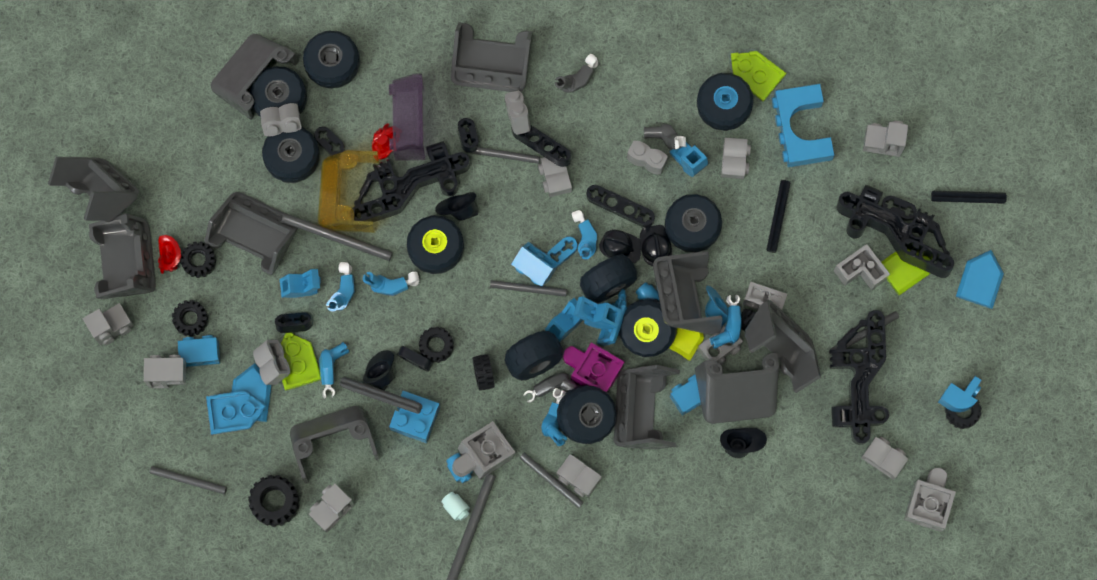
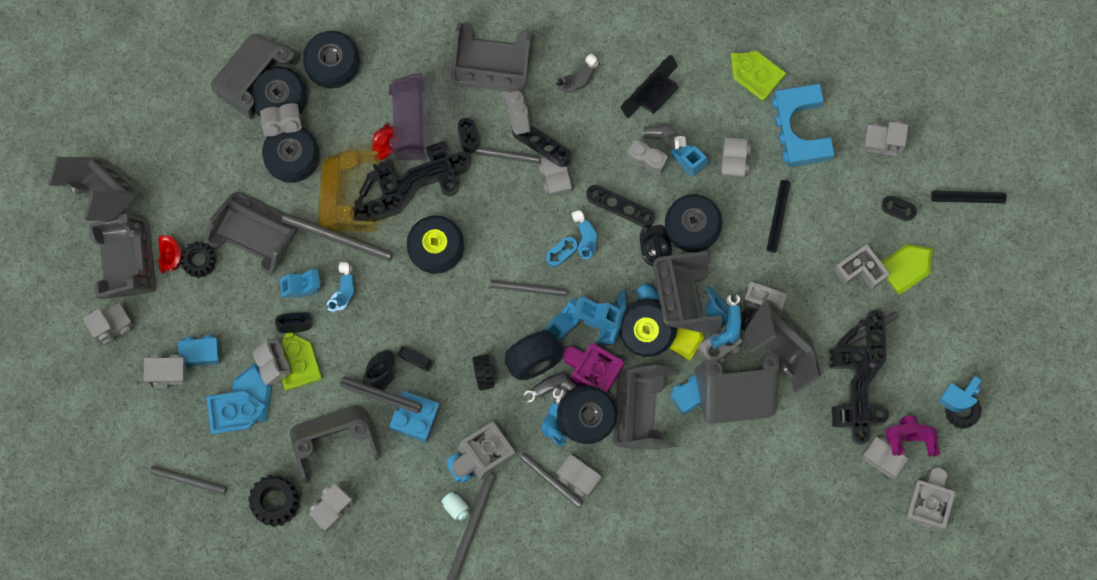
black tyre [172,300,208,337] -> none
black beam [314,127,345,158] -> none
dark azure arm [319,342,349,398] -> none
dark azure arm [363,272,419,296] -> none
black tyre [419,327,454,363] -> none
black piece [435,192,478,221] -> none
brick [511,242,559,286] -> none
black wheel [580,254,637,303] -> none
black piece [599,230,641,263] -> none
black wheel [697,73,753,131] -> none
black piece [720,428,767,458] -> none
black beam [836,185,954,278] -> none
dark azure tile [956,250,1004,309] -> none
none -> black bracket [620,55,678,119]
none -> magenta connector [885,415,941,457]

